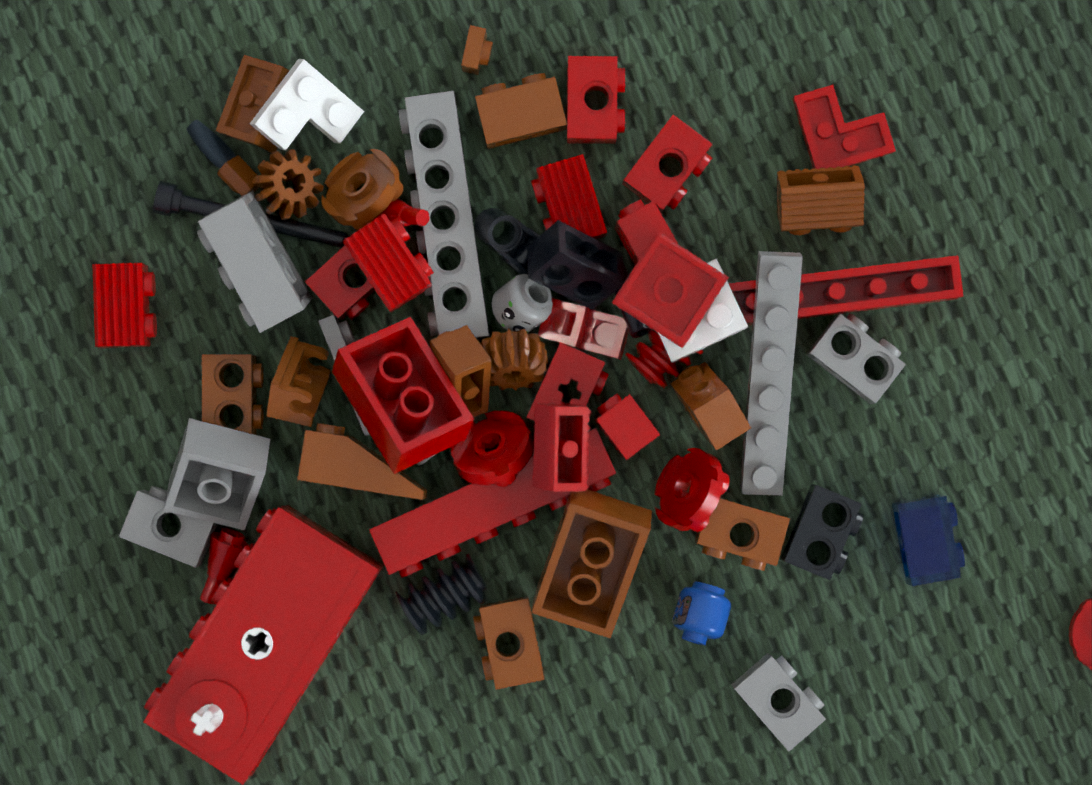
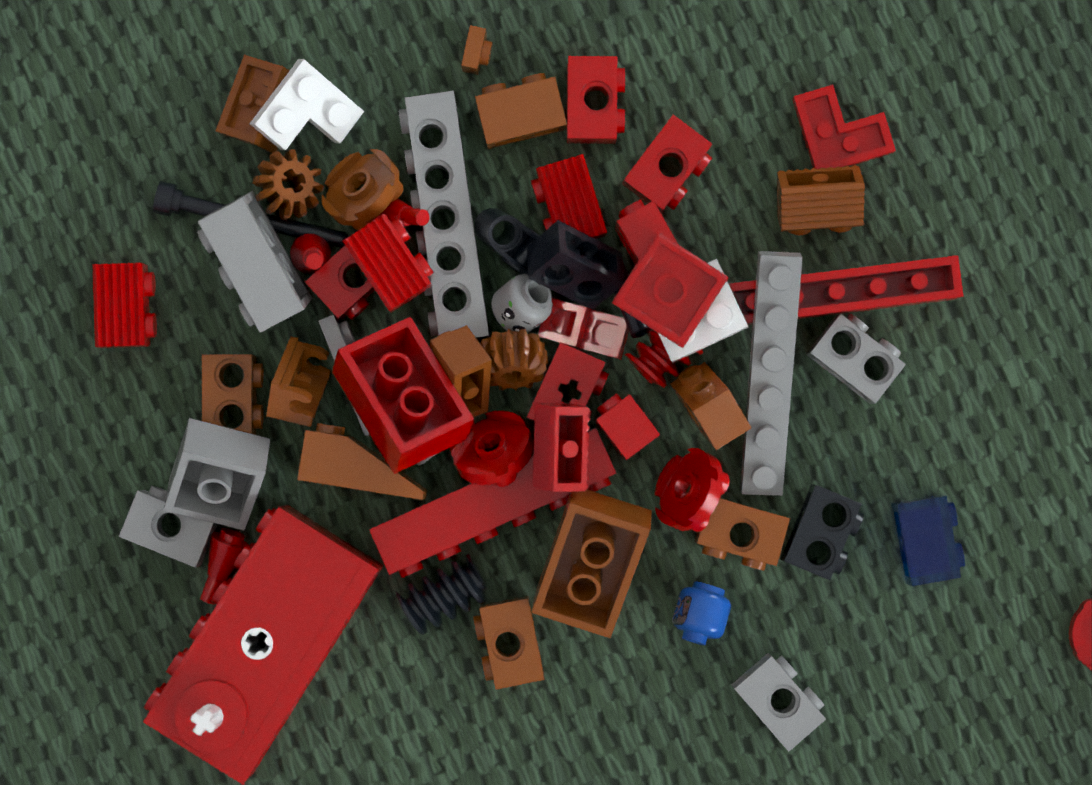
piece [186,120,259,196] -> none
none -> red cone [290,233,331,274]

